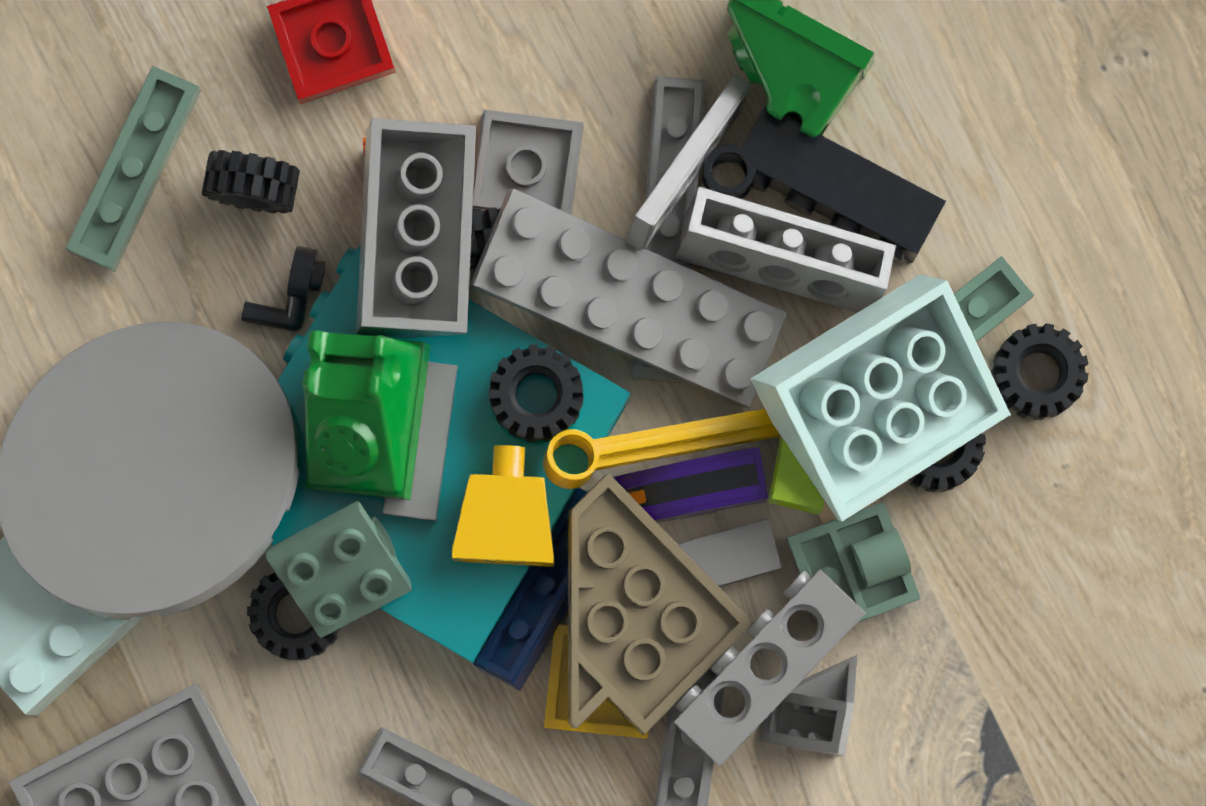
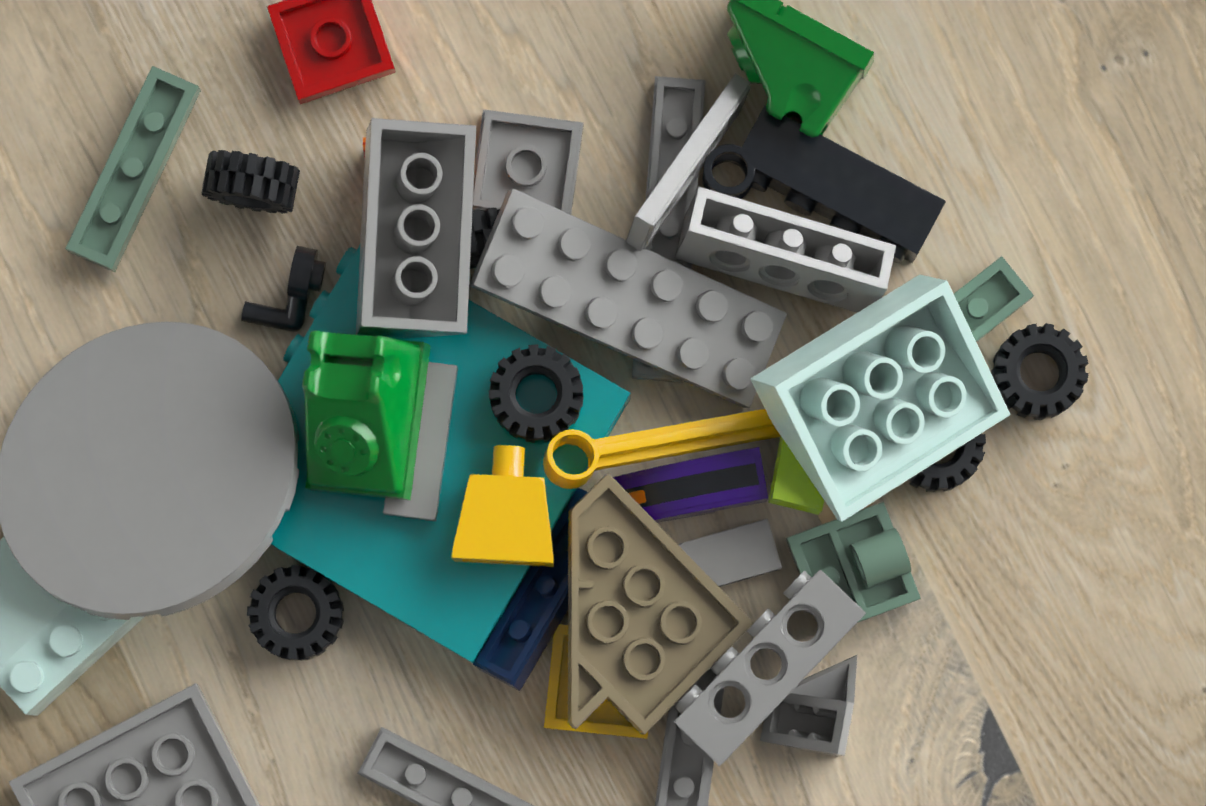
sand green plate [266,501,412,638] -> none

